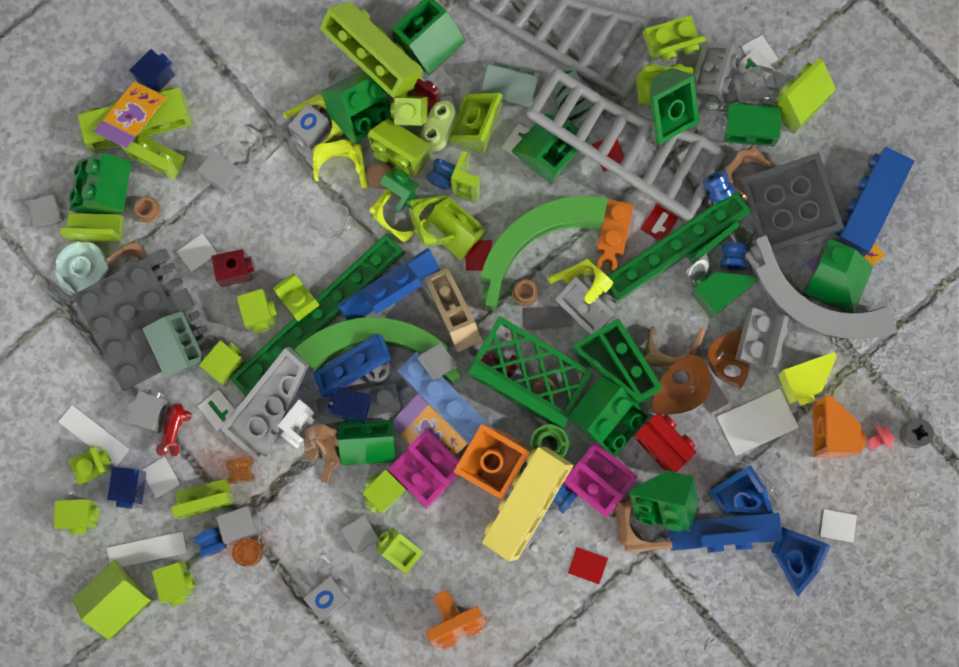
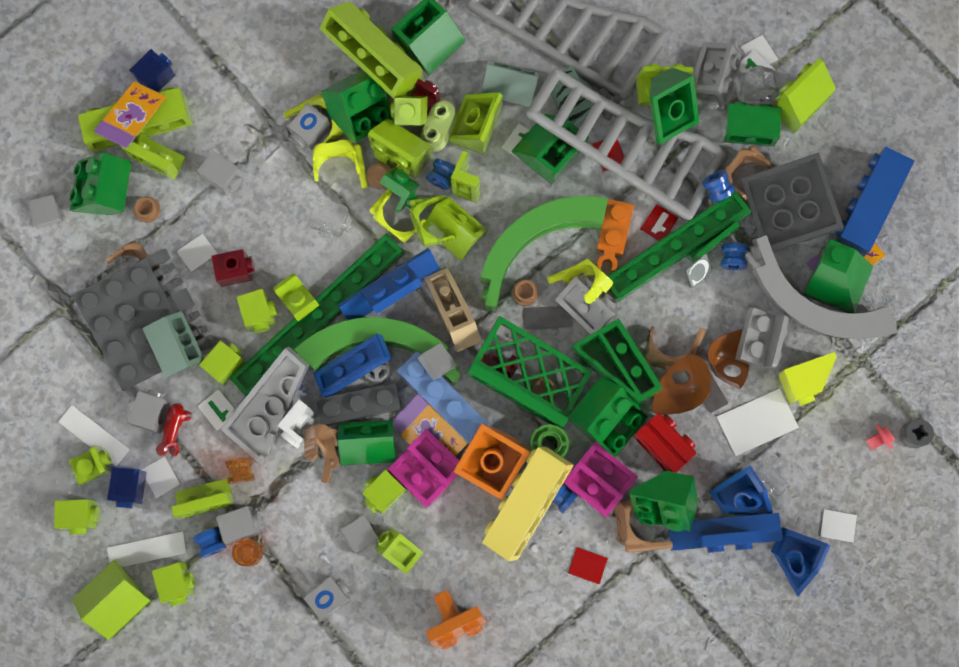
light aqua tile [55,242,110,293] -> none
lime panel [60,213,124,243] -> none
clear blue brick [328,387,372,425] -> none
red sticker [465,240,492,271] -> none
lime bracket [642,15,707,62] -> none
green slope [691,272,757,319] -> none
orange slope [812,396,866,458] -> none

